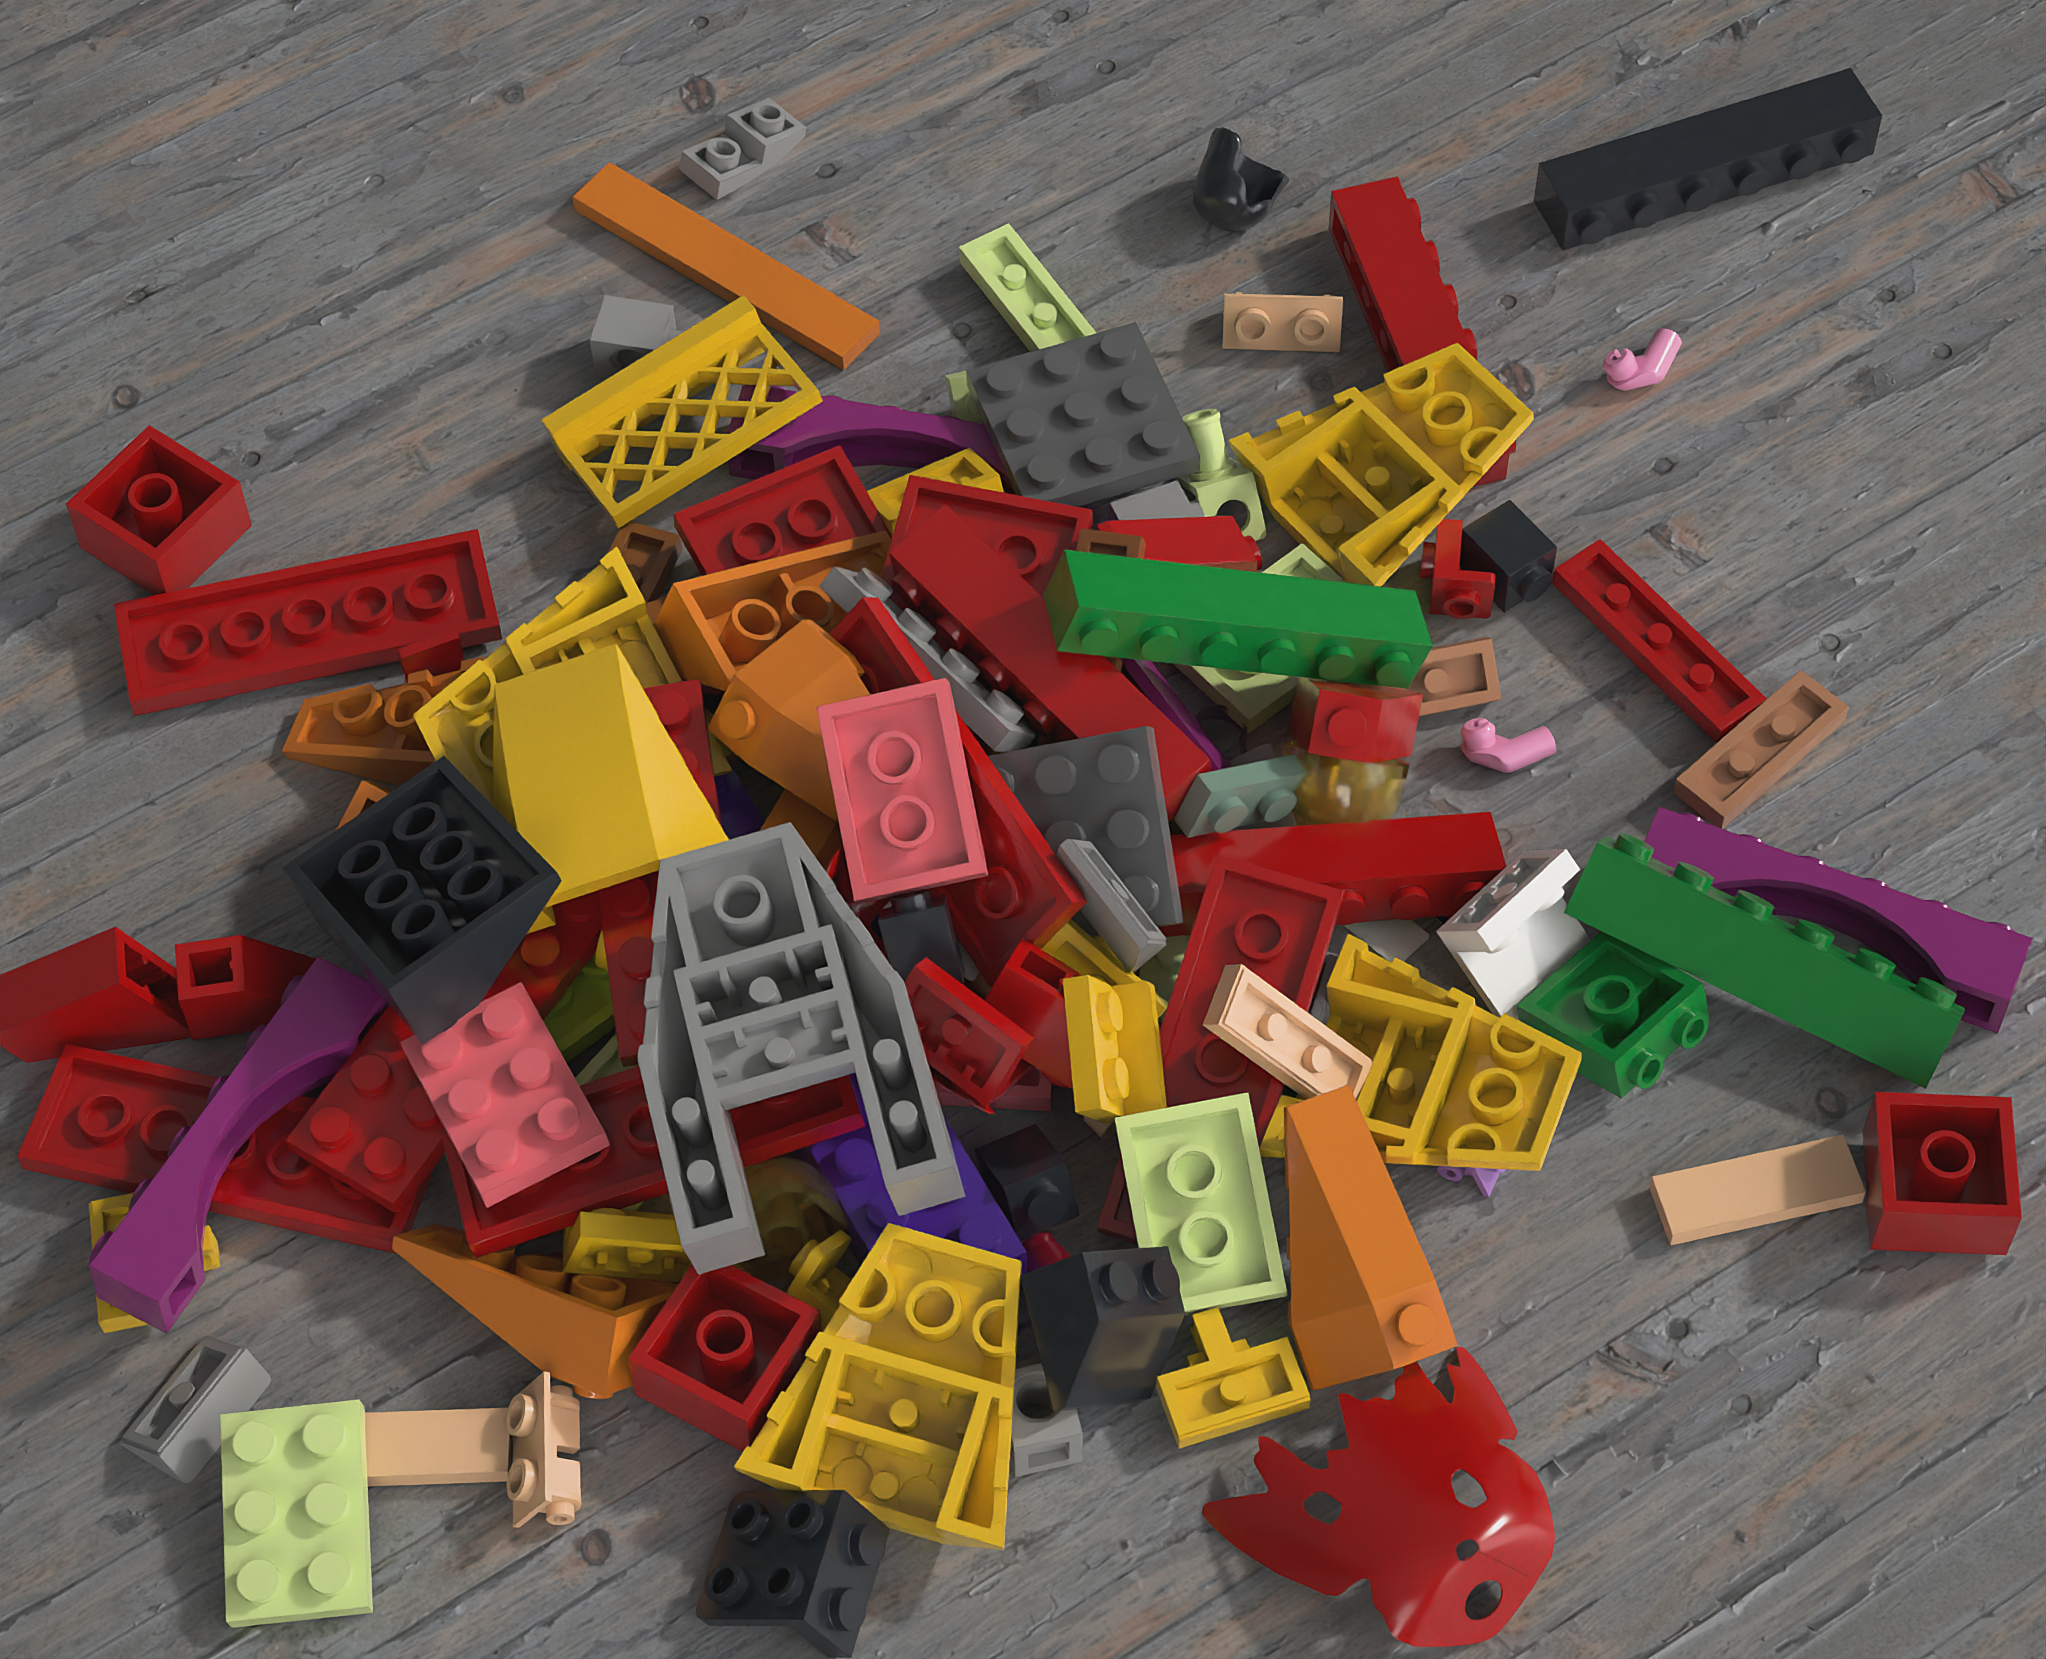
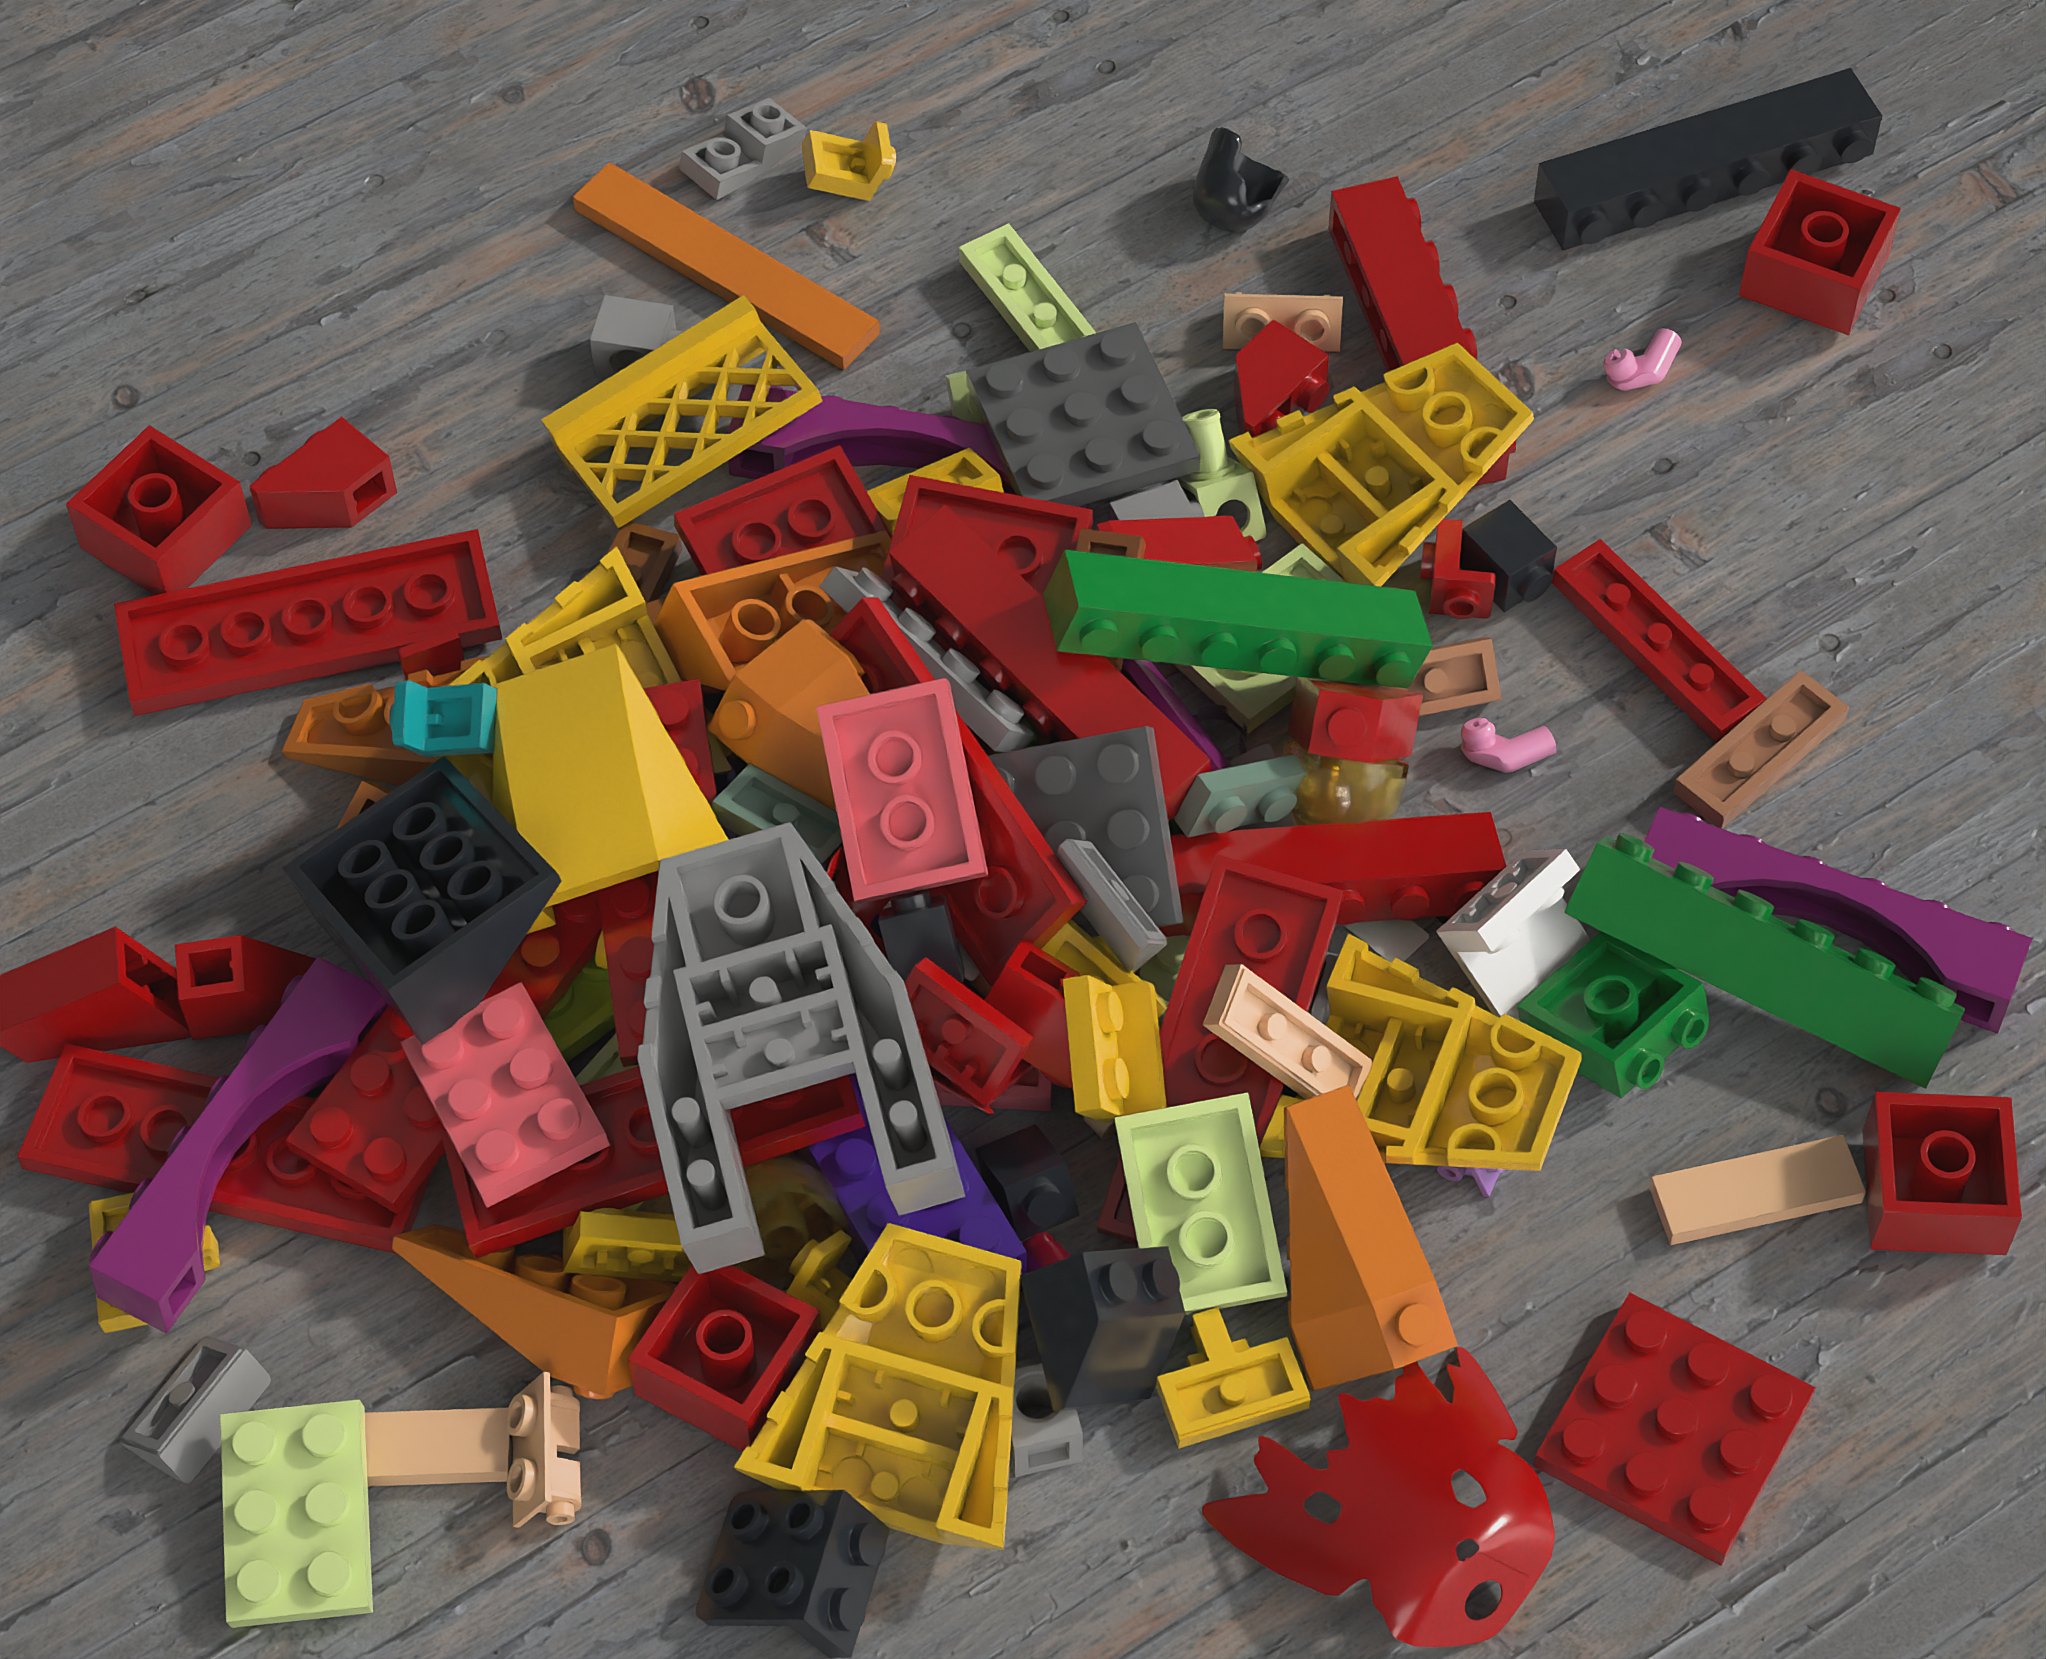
none -> red slope [249,416,397,529]
none -> teal bracket [389,680,497,757]
none -> sand green plate [712,763,843,871]
none -> yellow bracket [801,121,896,201]
none -> red slope [1234,319,1330,438]
none -> red plate [1533,1292,1816,1566]
none -> red brick [1739,169,1901,336]

